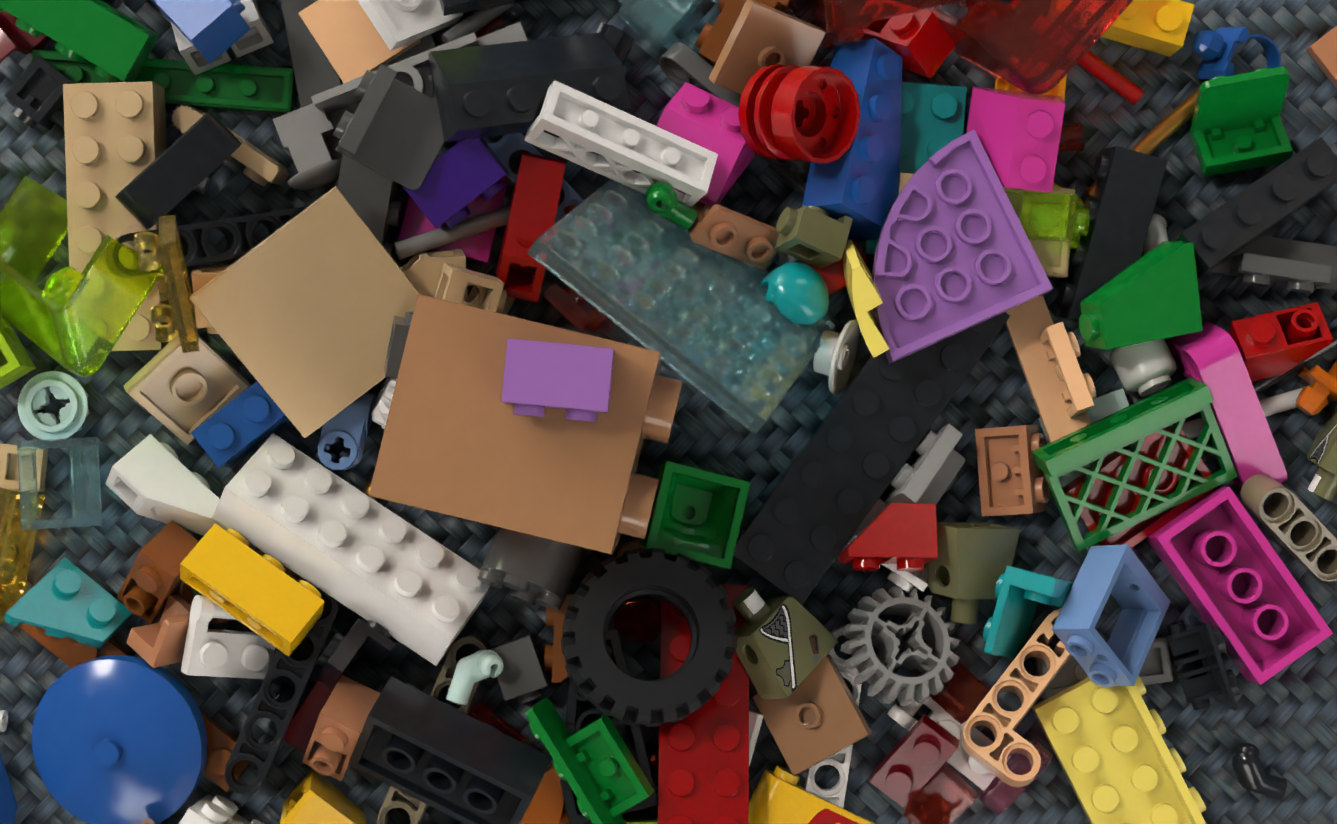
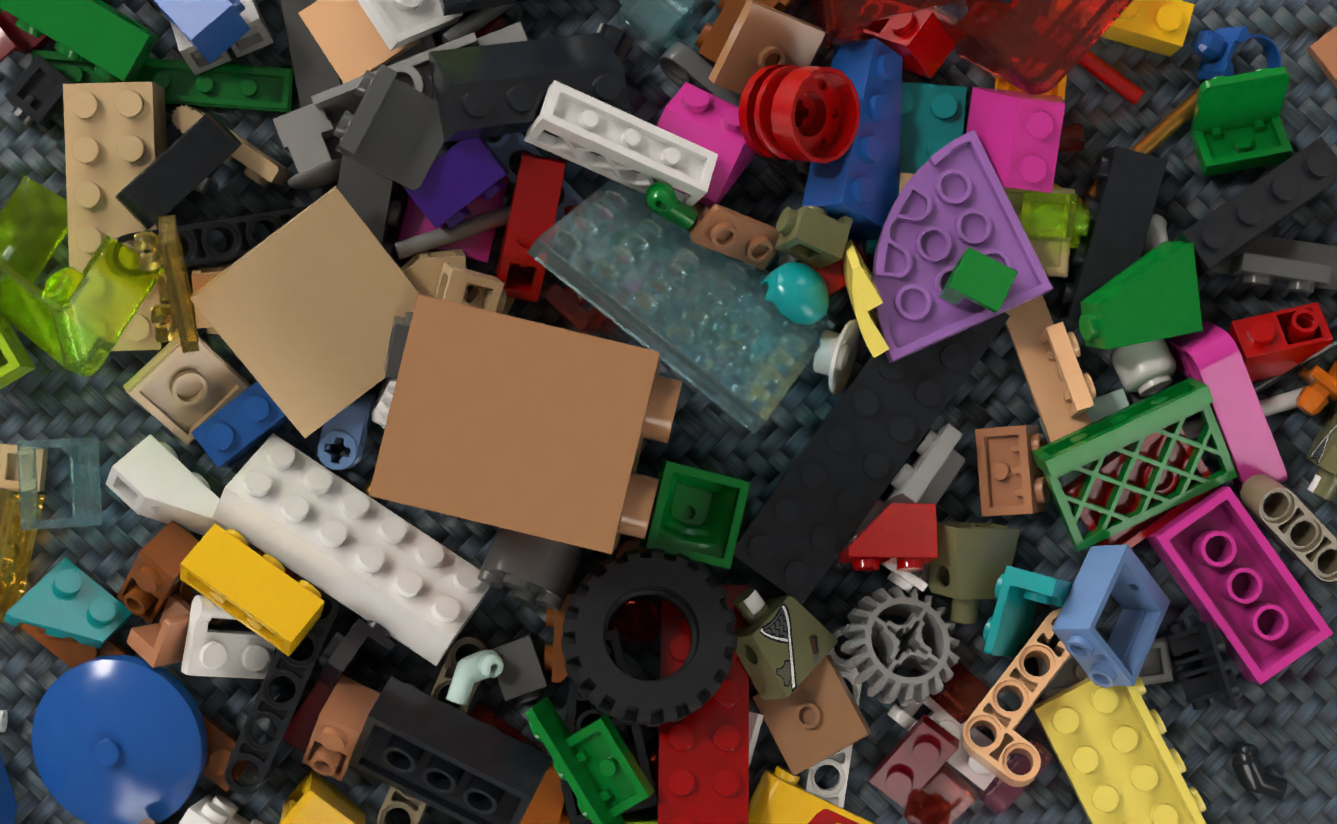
light aqua gear [18,371,90,441] -> none
medium lavender brick [501,338,615,422] -> none
none -> green panel [940,247,1018,312]

